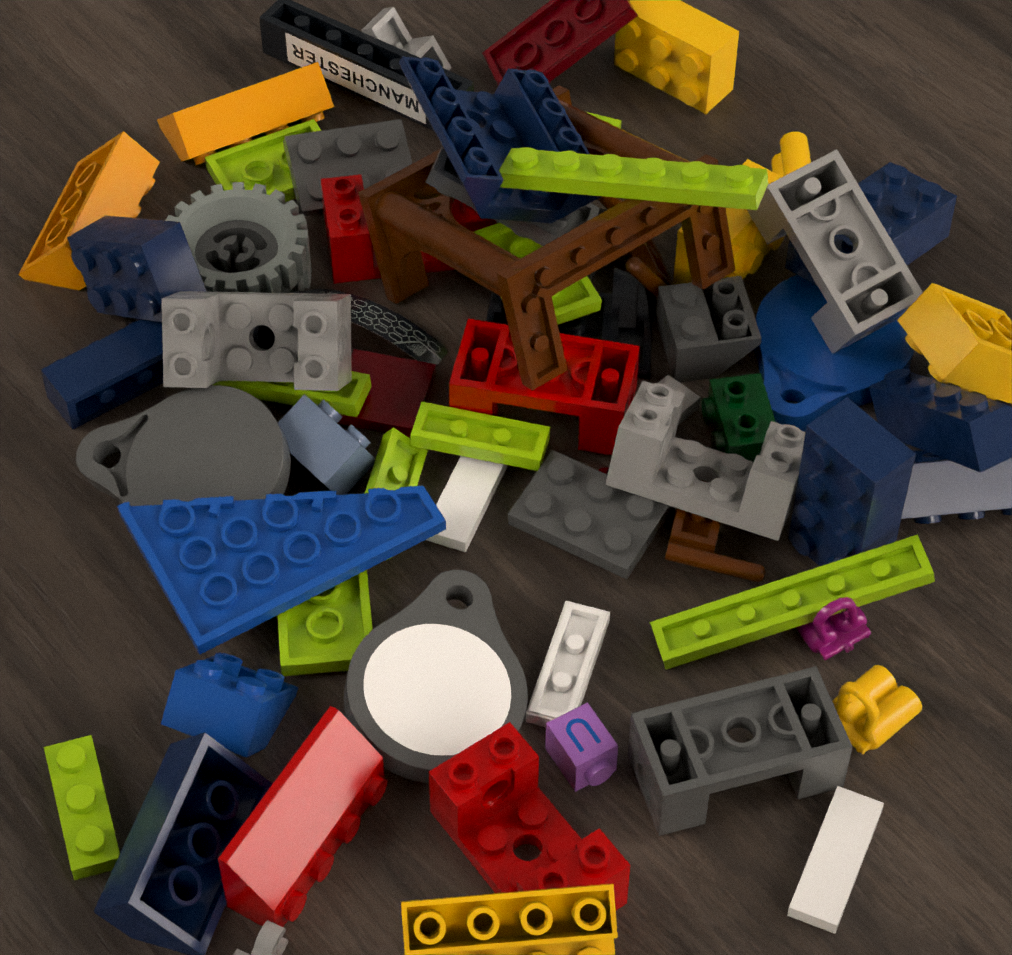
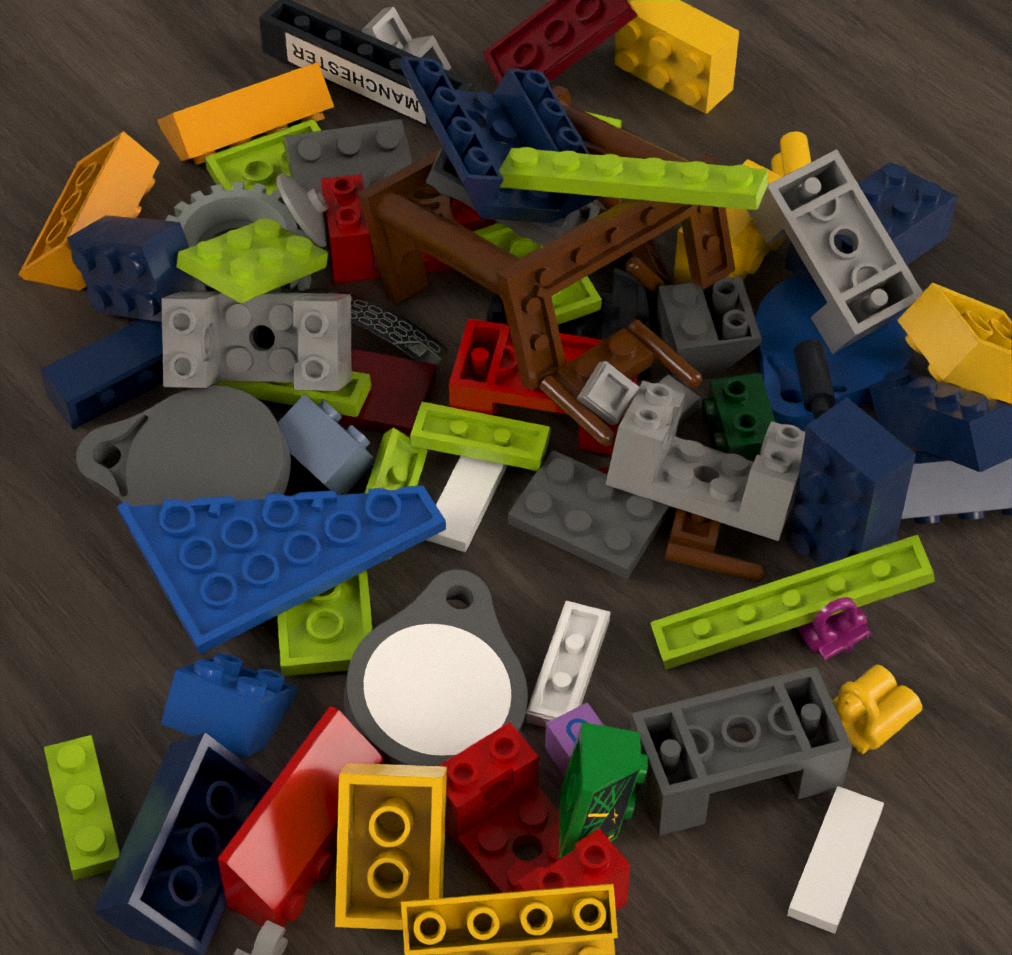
none -> lime plate [176,218,329,304]
none -> light grey dish [276,174,329,247]
none -> yellow brick [335,763,447,930]
none -> reddish brown plate [540,320,703,446]
none -> green slope [559,722,648,859]
none -> light grey tile [577,361,640,425]
none -> black cylinder [793,340,835,419]

